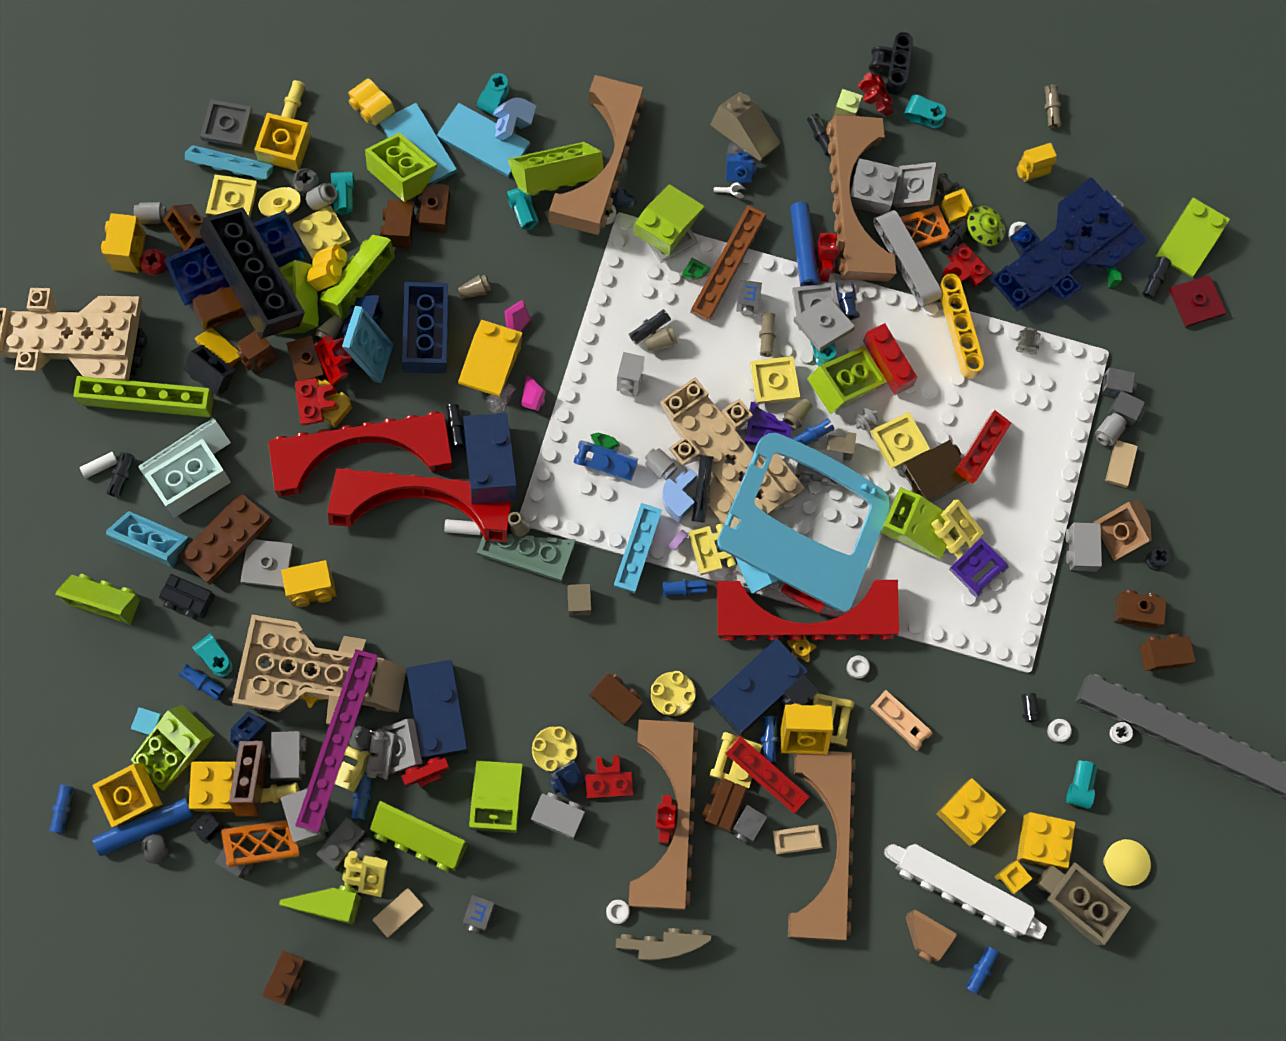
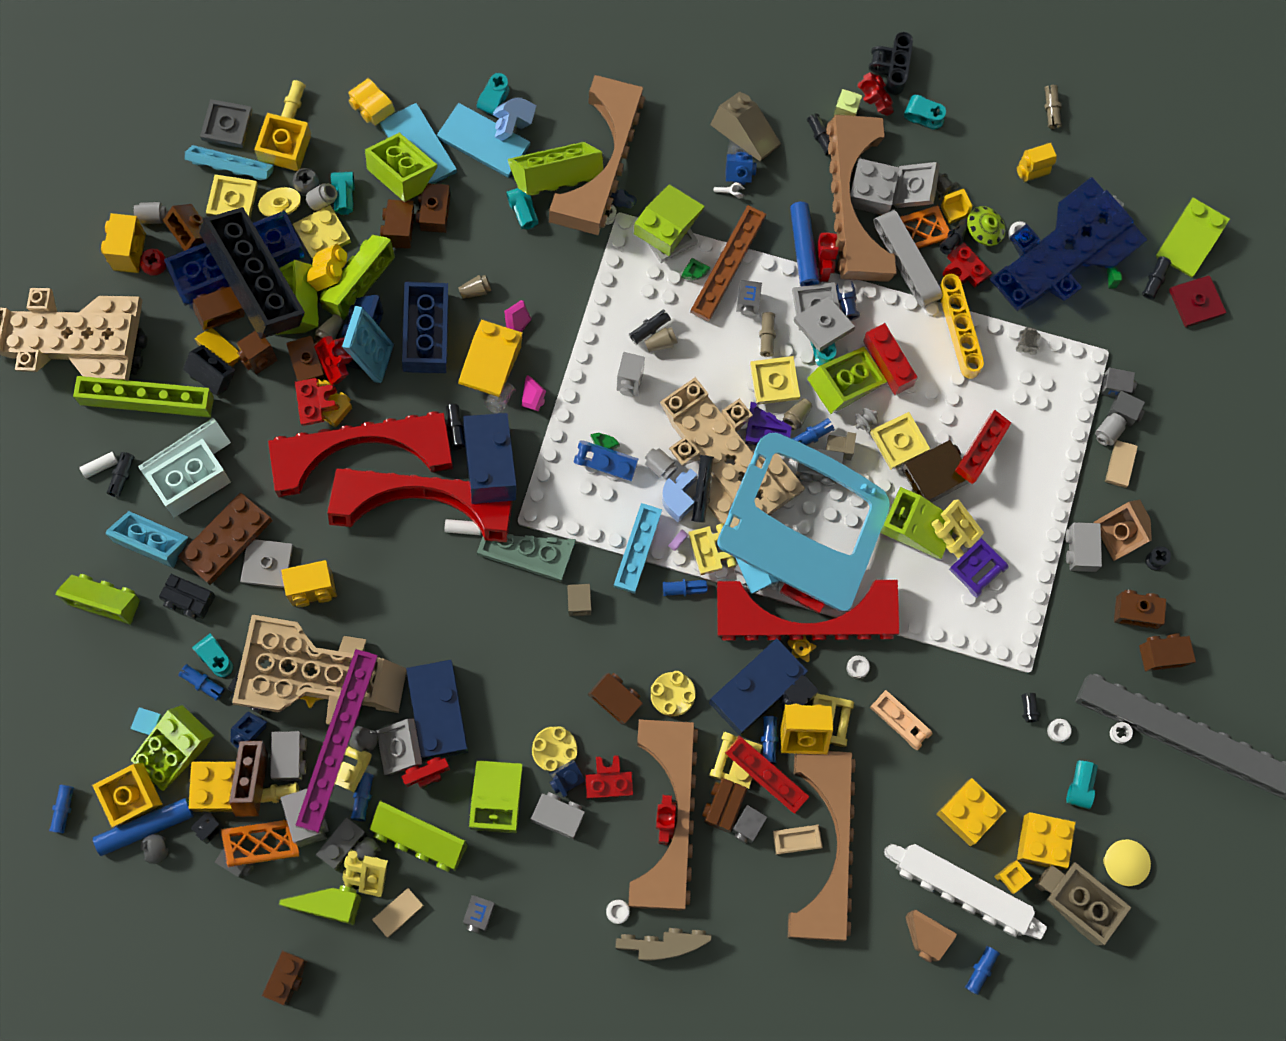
light grey hinge [365,729,395,779] -> none
dark tan cone [508,512,531,537] -> none

